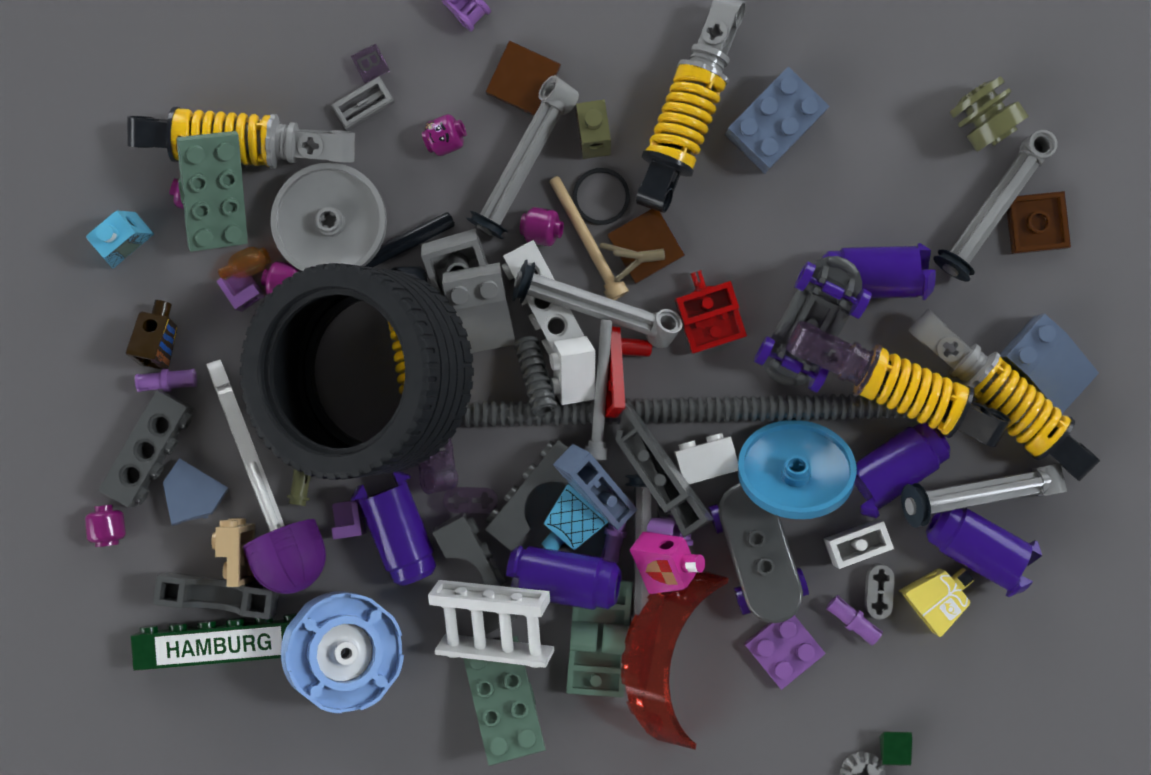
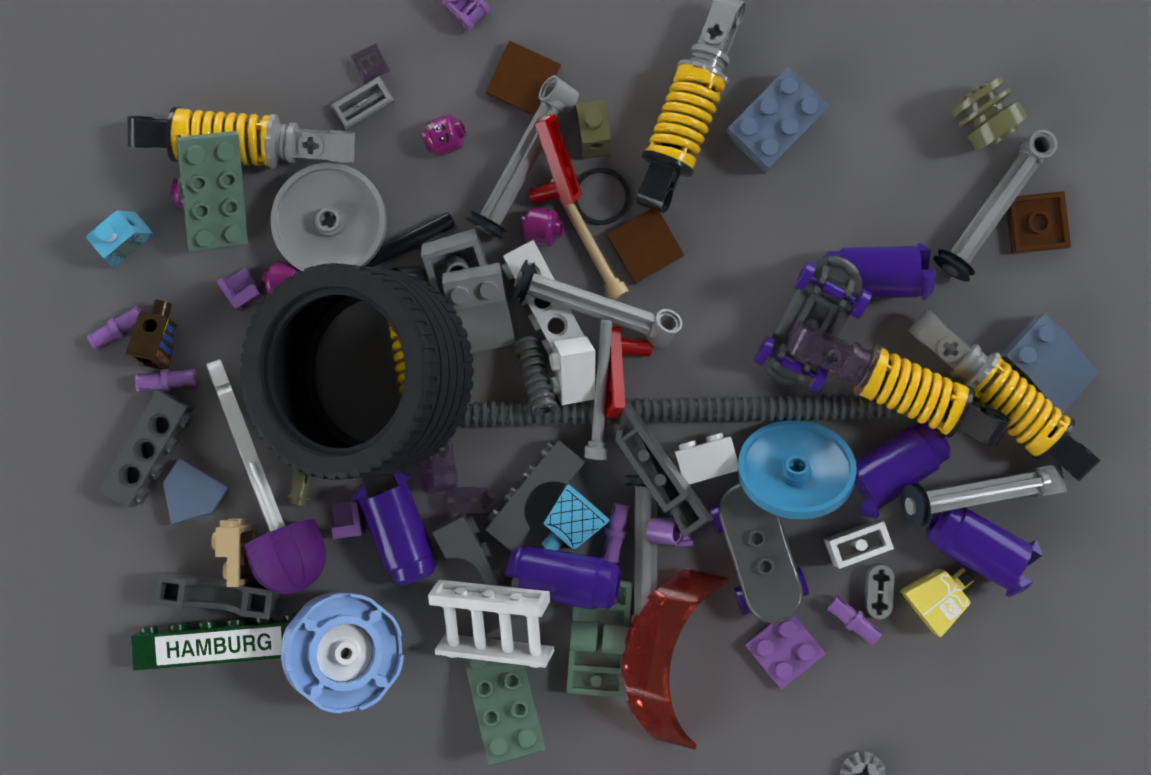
magenta head [85,505,126,547] -> none
clear orange plant [218,247,271,279] -> none
sand blue slope [553,444,637,530] -> none
dark tan plant [599,243,665,282] -> none
dark pink torso [630,532,705,594] -> none
red plate [674,270,747,354] -> none
dark green slope [880,732,912,766] -> none
none -> medium lavender pin [87,306,142,351]
none -> red piece [529,113,582,206]

